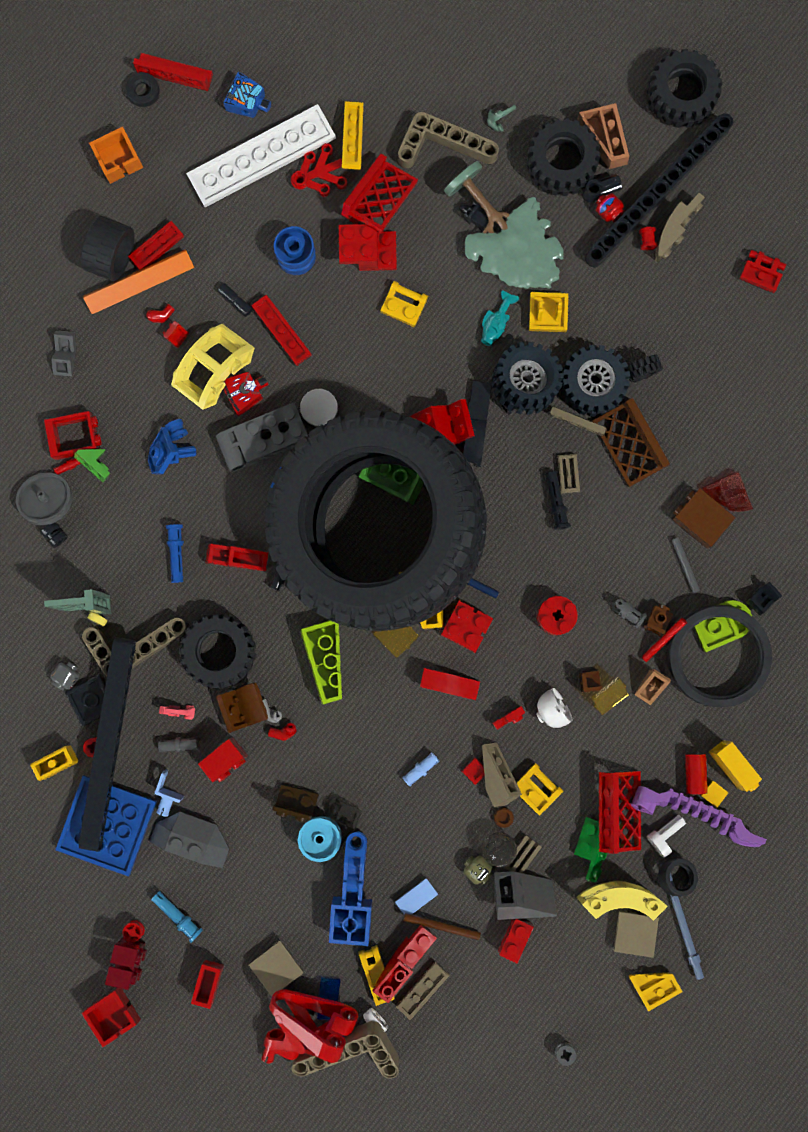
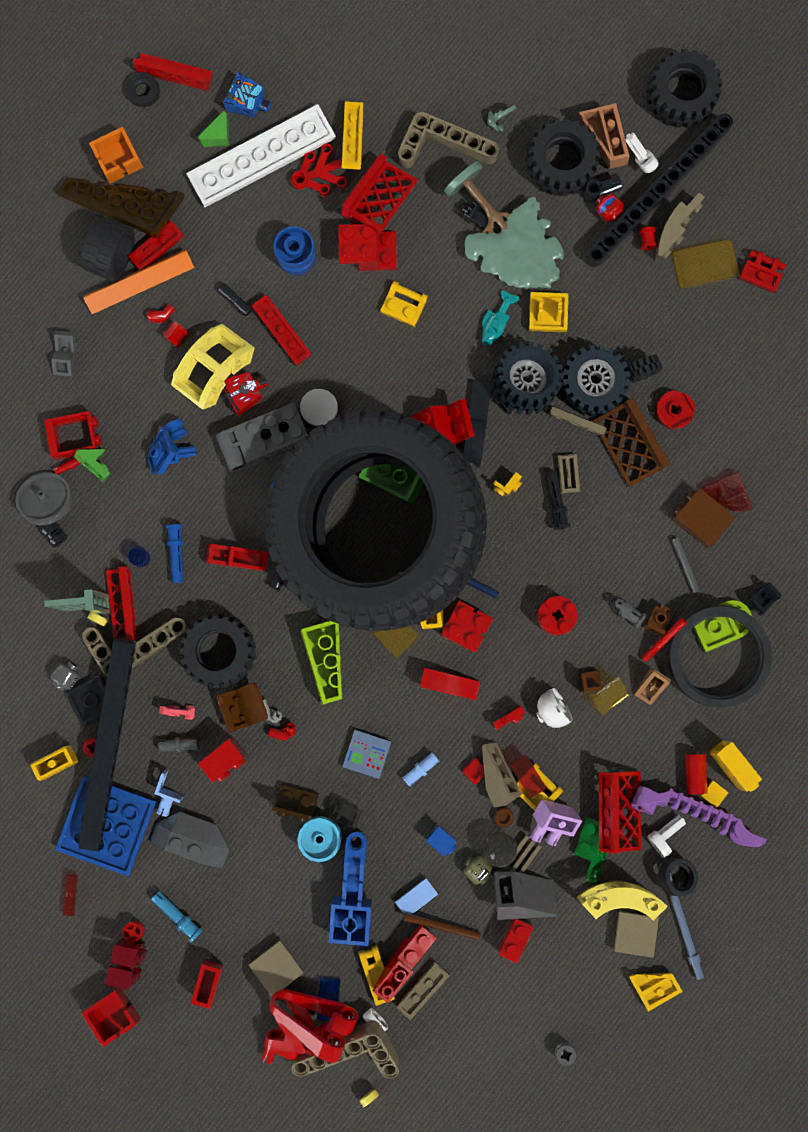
none -> dark brown wing [58,178,185,238]
none -> clear red piece [62,874,78,916]
none -> red fence [106,566,138,642]
none -> clear blue wheel [128,547,151,568]
none -> bright green slope [198,111,229,147]
none -> sand blue tile [343,730,391,779]
none -> light yellow tile [359,1089,379,1107]
none -> blue brick [426,824,457,856]
none -> yellow bracket [492,472,522,497]
none -> clear red tile [509,755,547,799]
none -> lavender brick [530,799,582,846]
none -> white piece [625,133,658,173]
none -> red plate [656,391,695,429]
none -> clear yellow piece [672,240,740,289]

